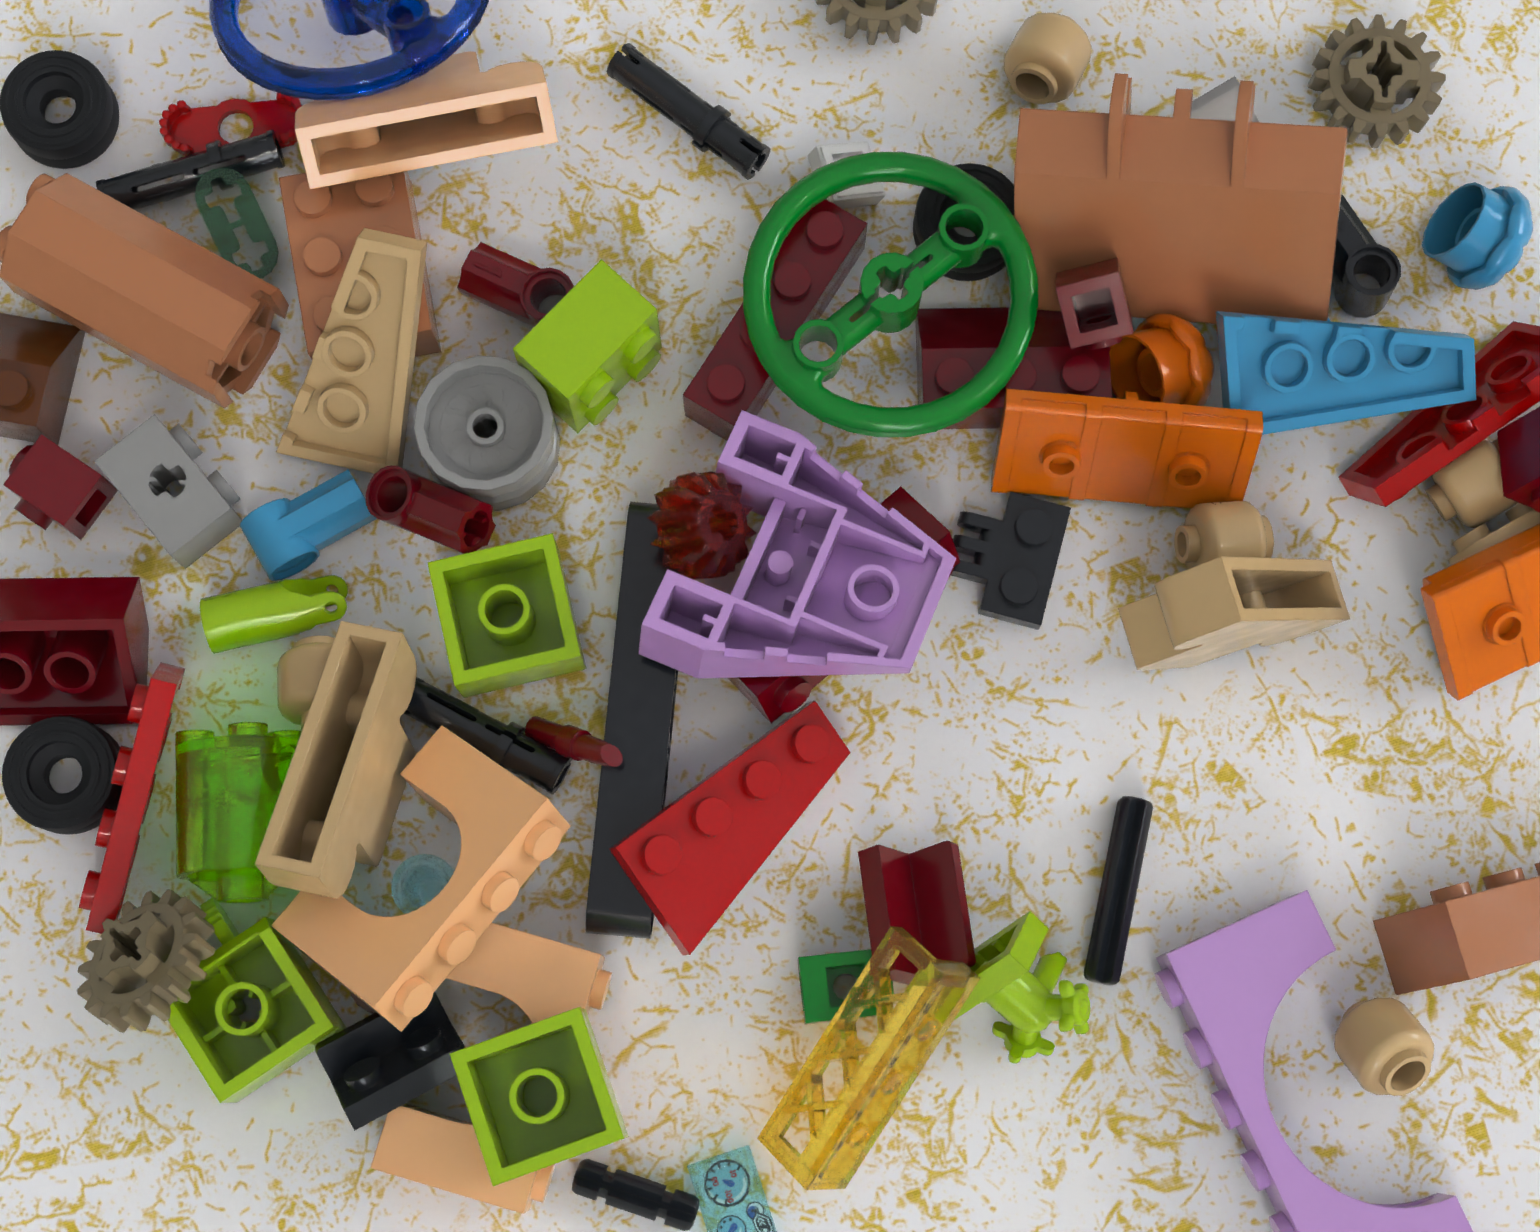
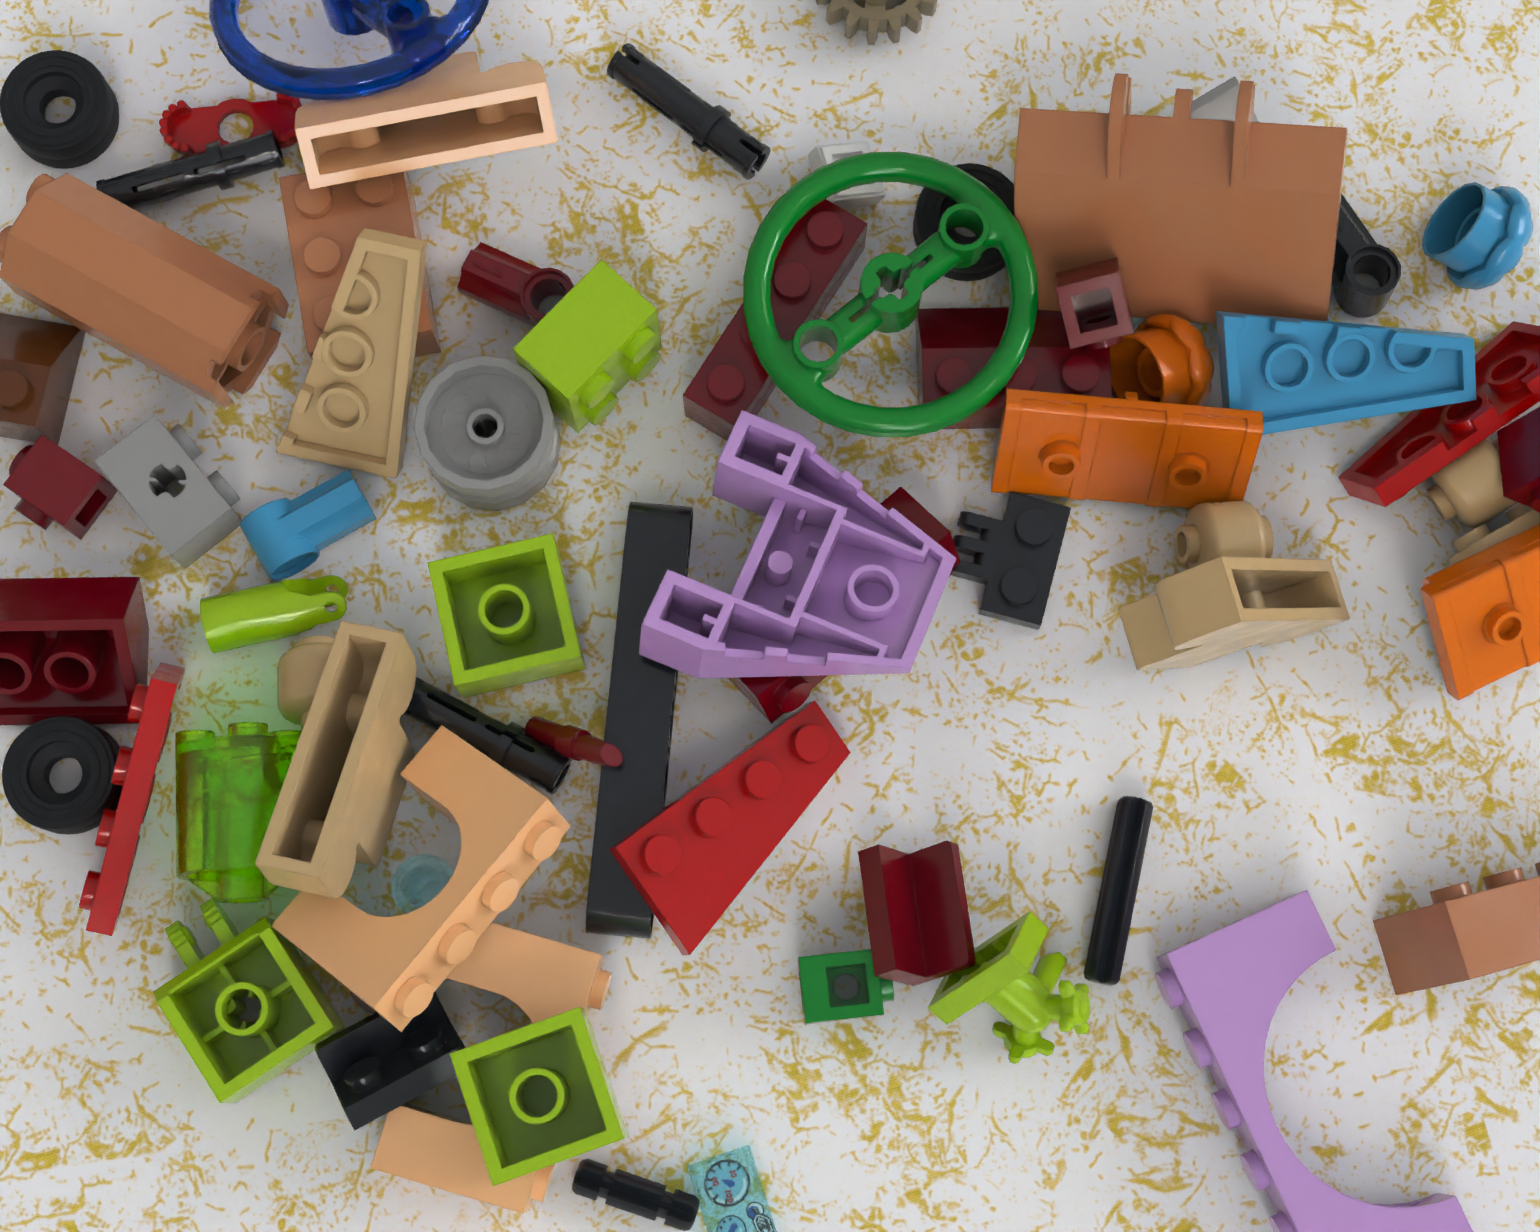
dark tan gear [77,889,215,1033] -> none
clear green beam [194,167,279,279] -> none
dark red piece [365,465,496,554] -> none
clear red gear [647,471,757,580] -> none
clear yellow fence [757,926,980,1190] -> none
tan head [1004,13,1092,104] -> none
dark tan gear [1308,14,1446,148] -> none
tan head [1334,997,1434,1096] -> none

